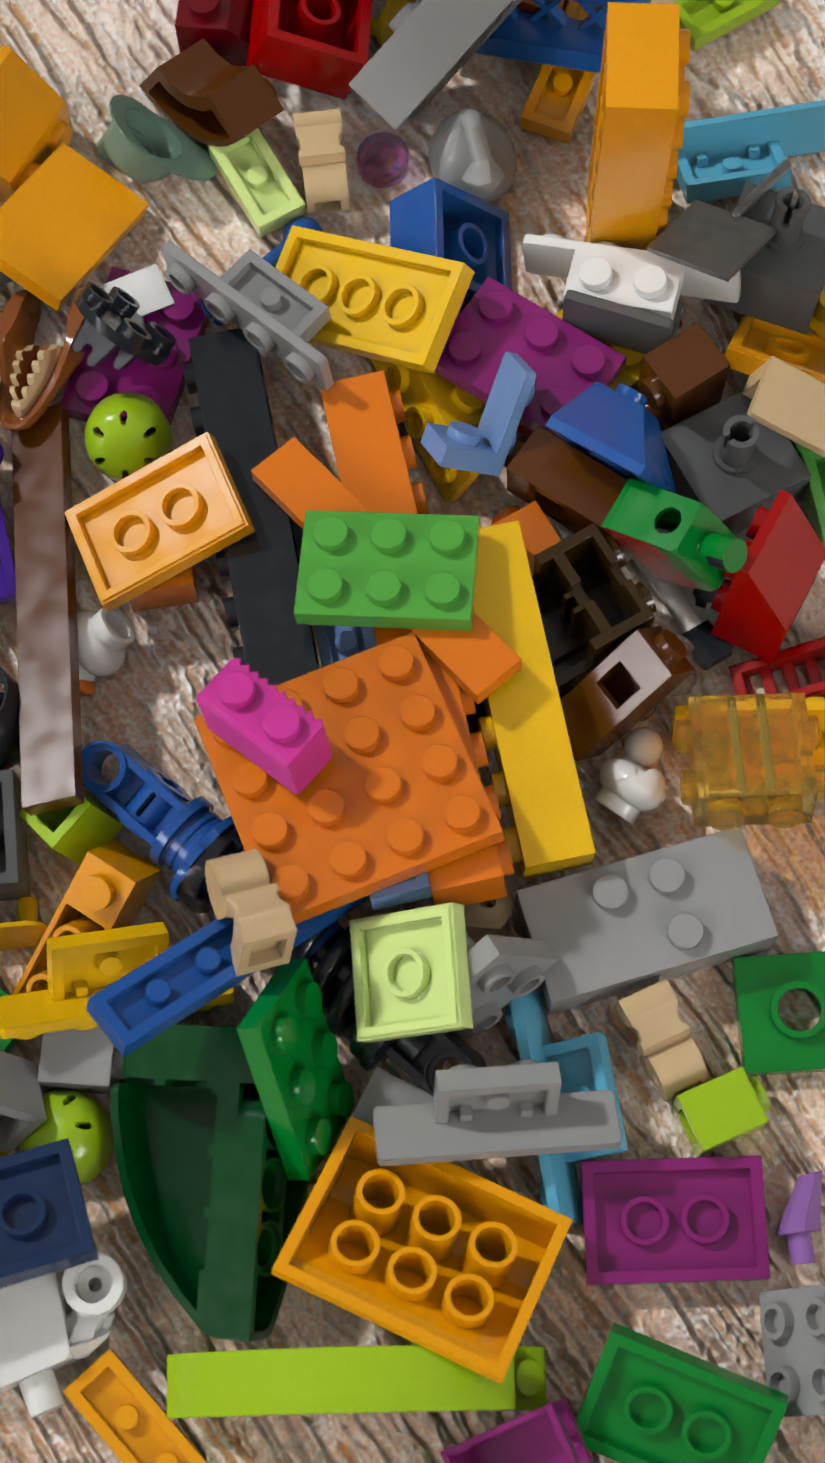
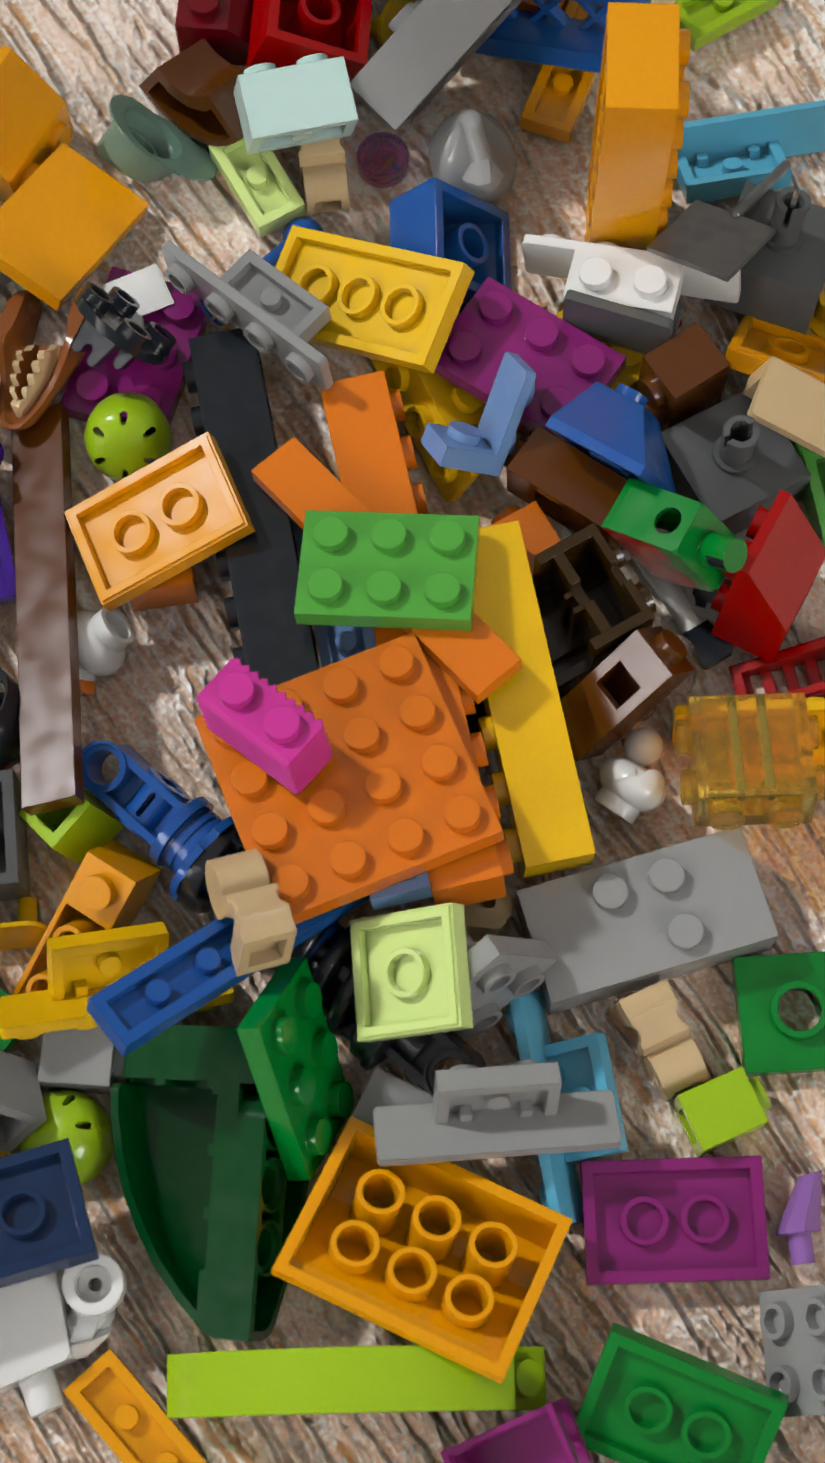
none -> light aqua brick [233,53,358,155]

